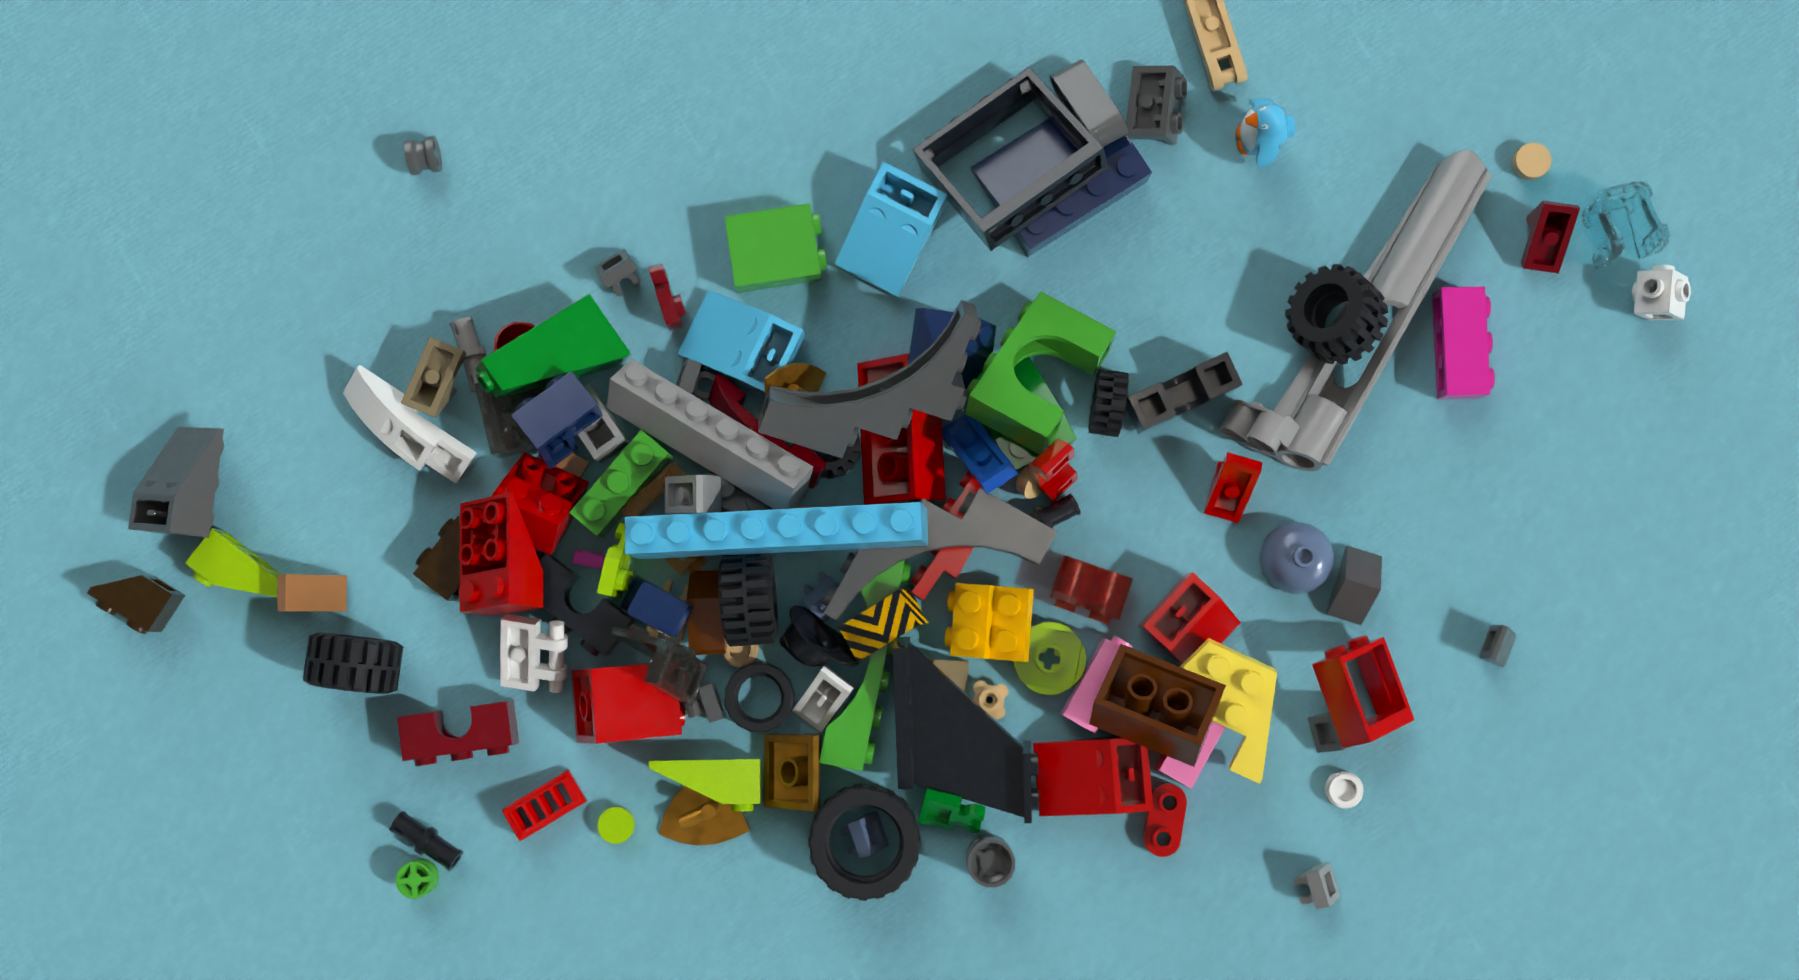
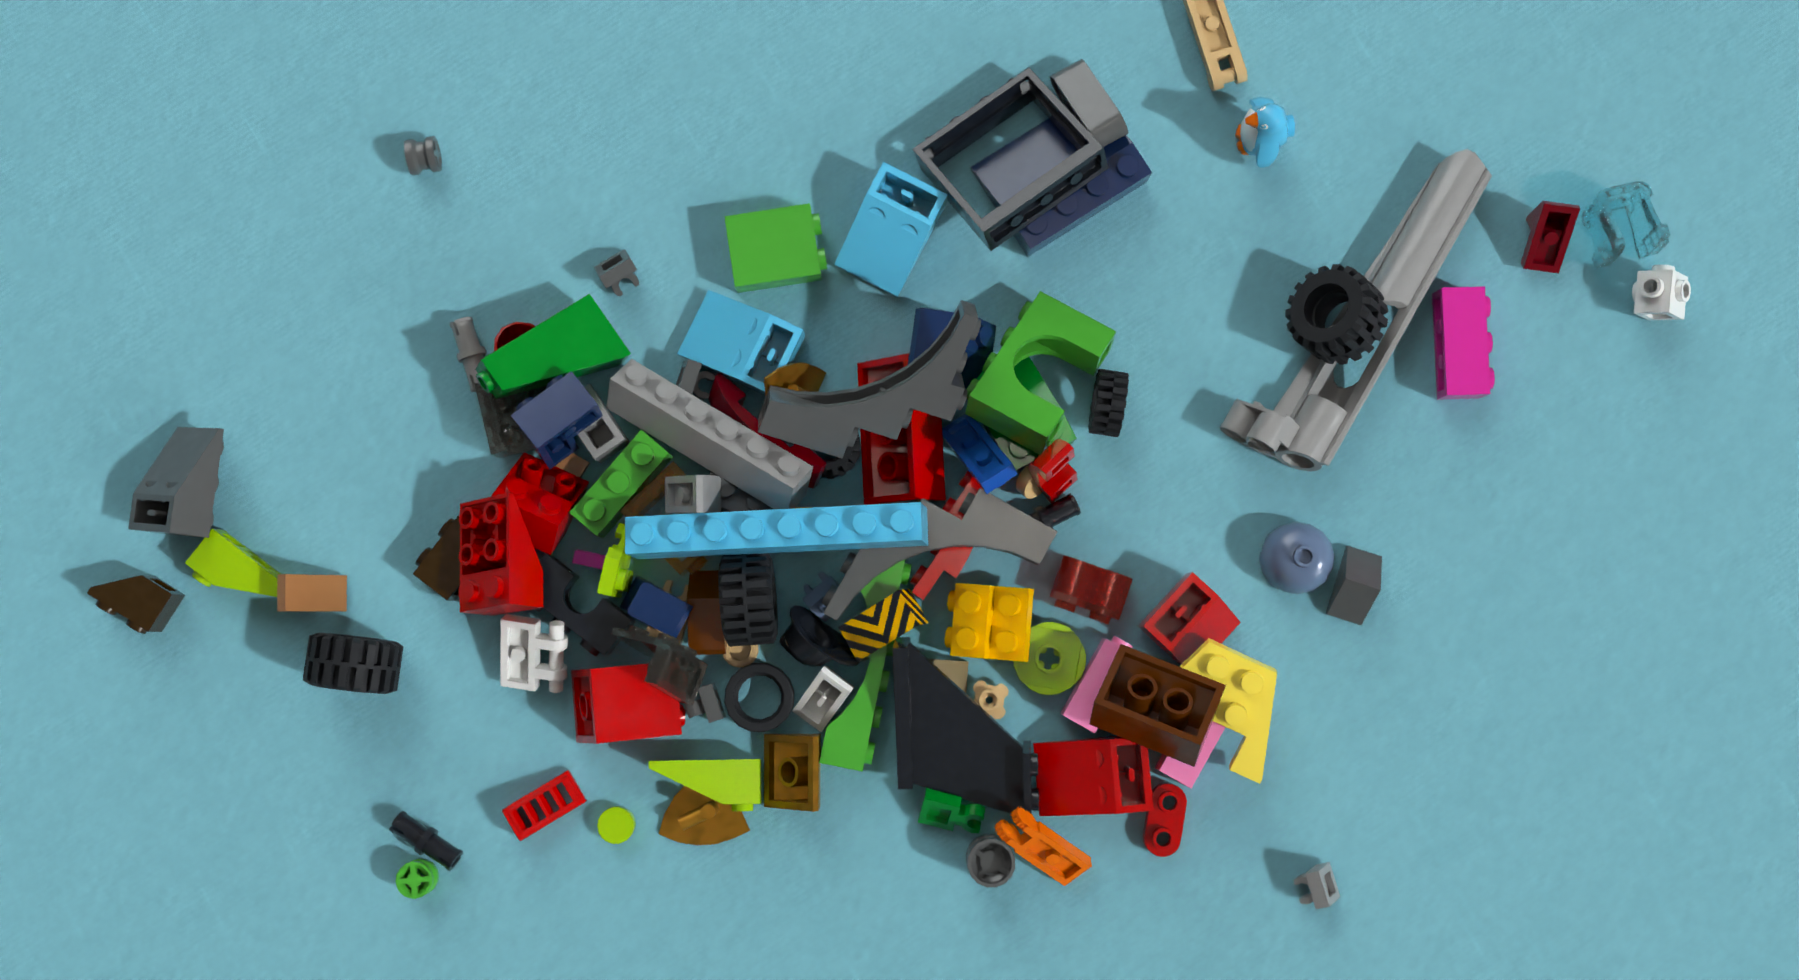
white slope [343,365,477,484] -> none
dark red arch [397,700,519,766] -> none
dark tan slope [401,337,466,418] -> none
dark red plate [648,264,687,331] -> none
black tyre [808,783,920,901] -> none
sand blue tile [840,811,889,859] -> none
dark grey bracket [1126,65,1187,145] -> none
black arch [1126,352,1243,434] -> none
red slope [1204,452,1262,523] -> none
dark grey tile [1308,713,1353,753] -> none
red window [1312,635,1415,748] -> none
white tile [1324,771,1364,809] -> none
dark grey slope [1479,625,1516,667] -> none
tan tile [1512,142,1552,180] -> none
none -> orange hinge [994,807,1092,886]

